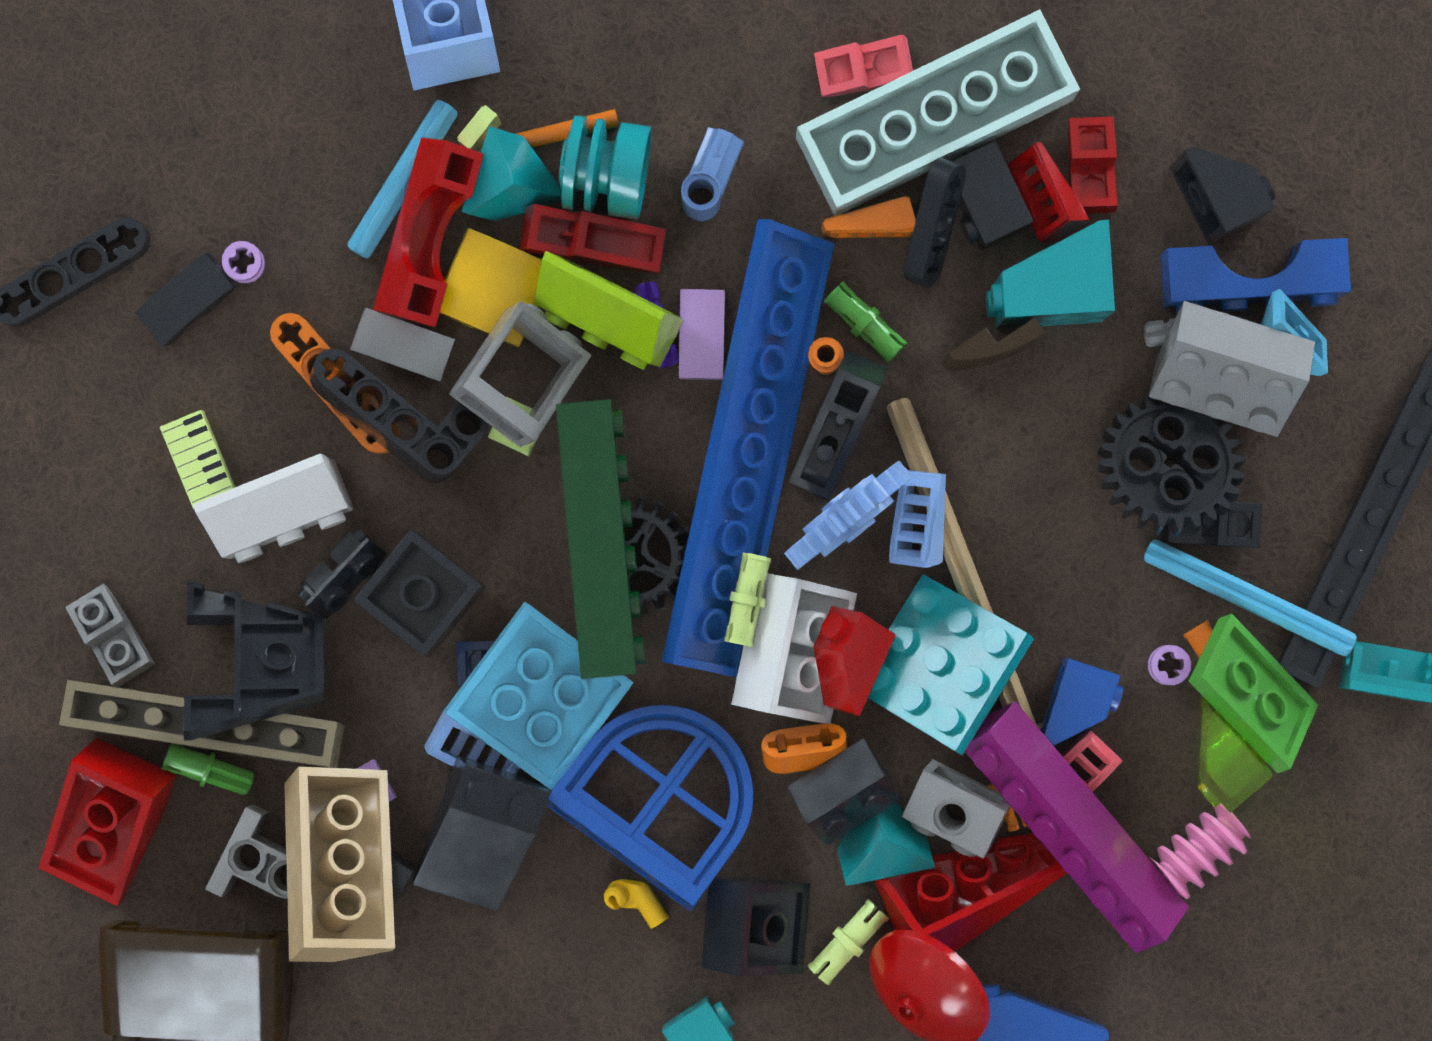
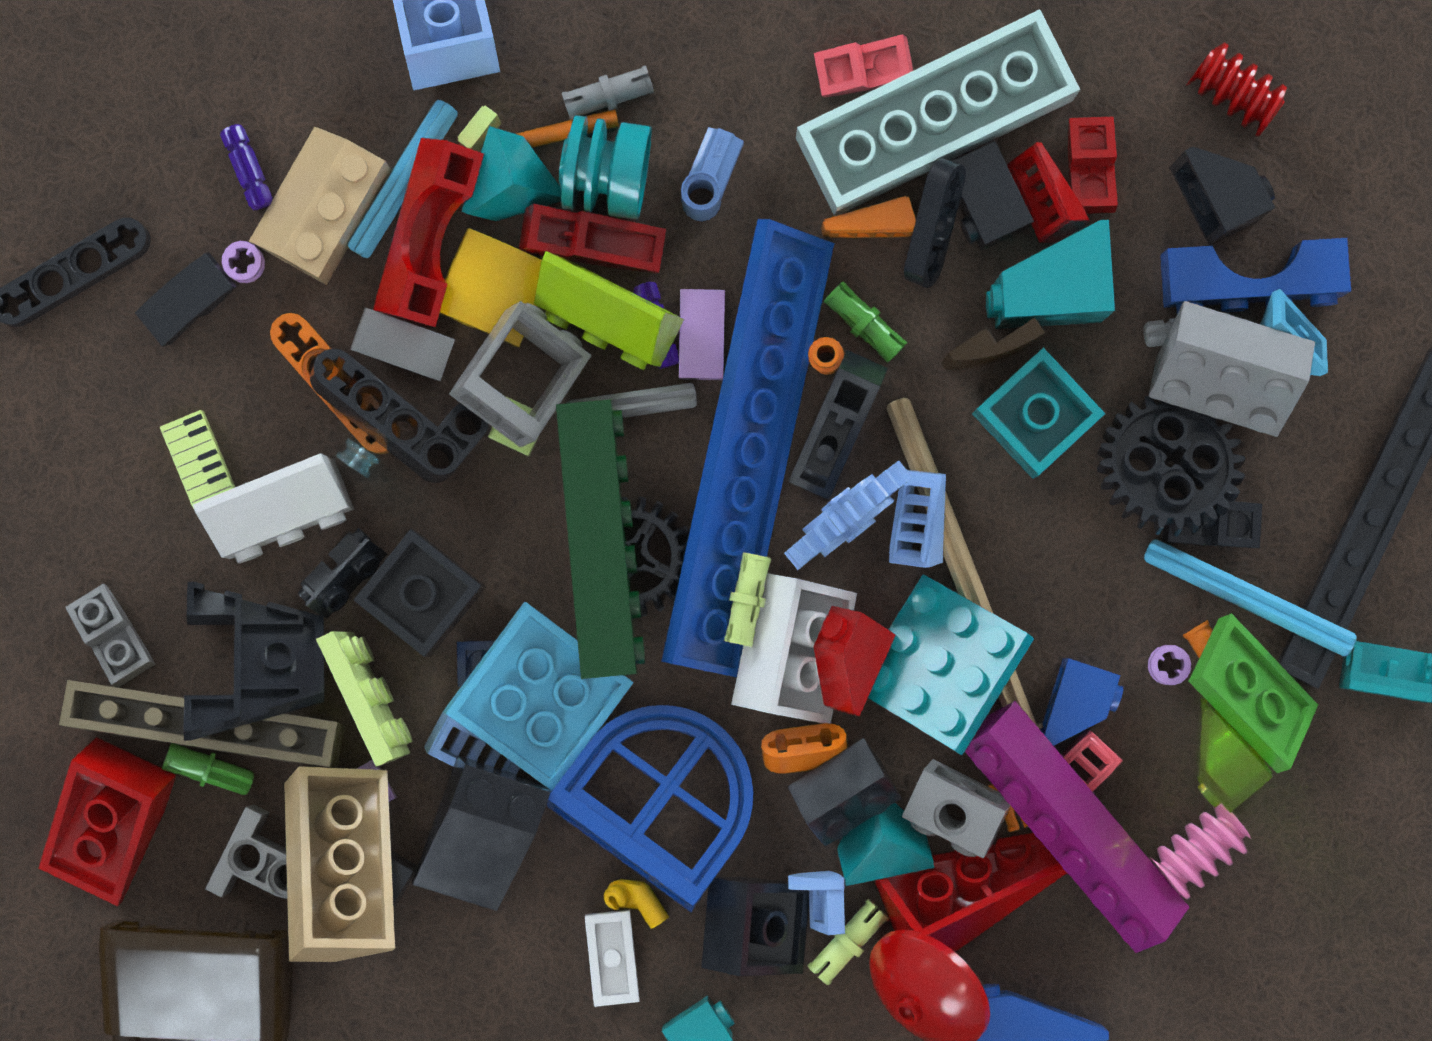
none -> dark purple axle [220,124,273,210]
none -> tan slope [249,127,392,285]
none -> yellowish green plate [316,631,413,767]
none -> clear light blue bush [335,438,381,479]
none -> light grey pin [562,65,654,120]
none -> light grey axle [566,383,697,418]
none -> white plate [585,909,640,1007]
none -> light blue tile [788,871,845,935]
none -> teal brick [972,347,1105,479]
none -> red piece [1186,42,1287,137]

